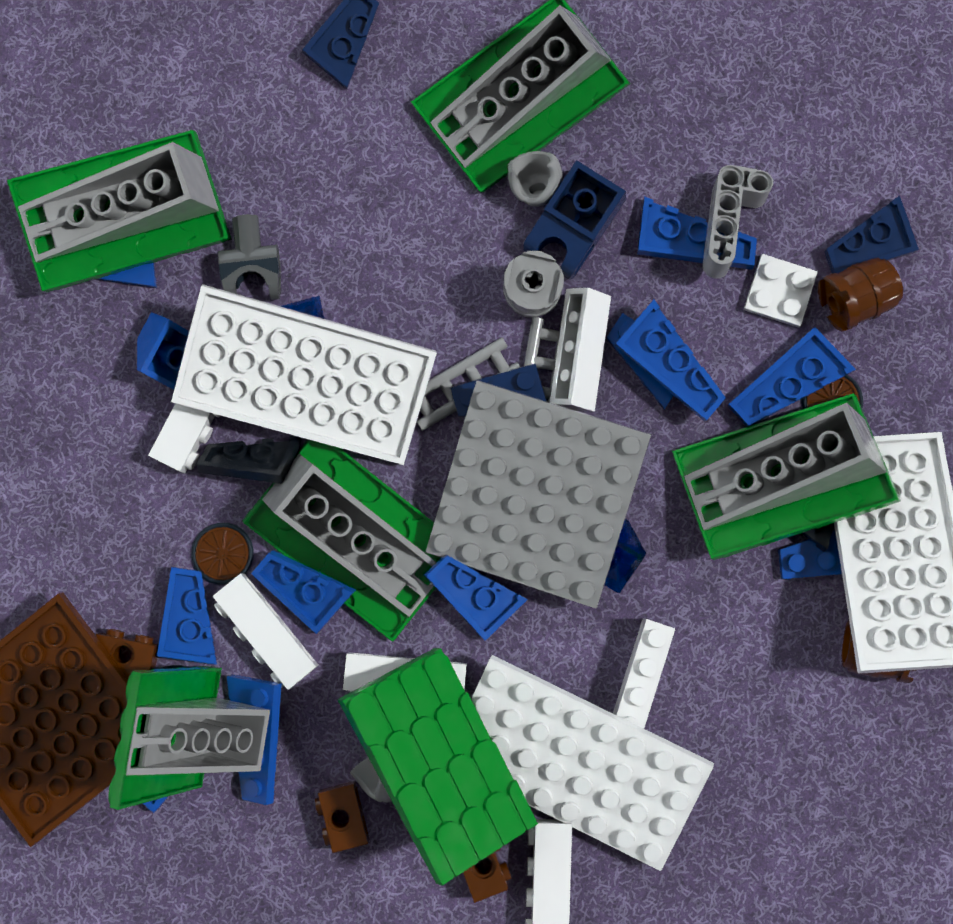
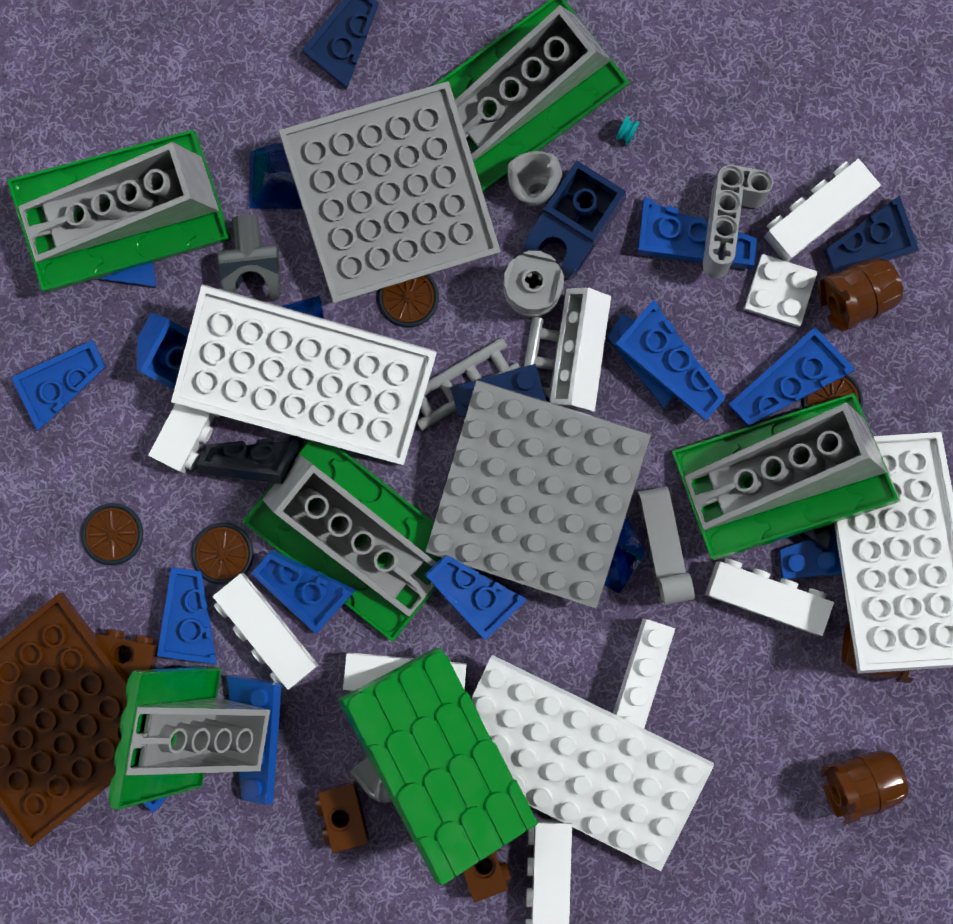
none -> blue wing [11,340,107,431]
none -> reddish brown wheel [81,503,144,565]
none -> clear blue slope [249,143,303,209]
none -> light grey plate [279,81,501,304]
none -> reddish brown wheel [378,274,439,328]
none -> teal bush [615,116,640,145]
none -> light grey beam [637,486,695,605]
none -> white brick [705,558,834,636]
none -> white brick [764,158,881,262]
none -> reddish brown piece [821,750,908,825]

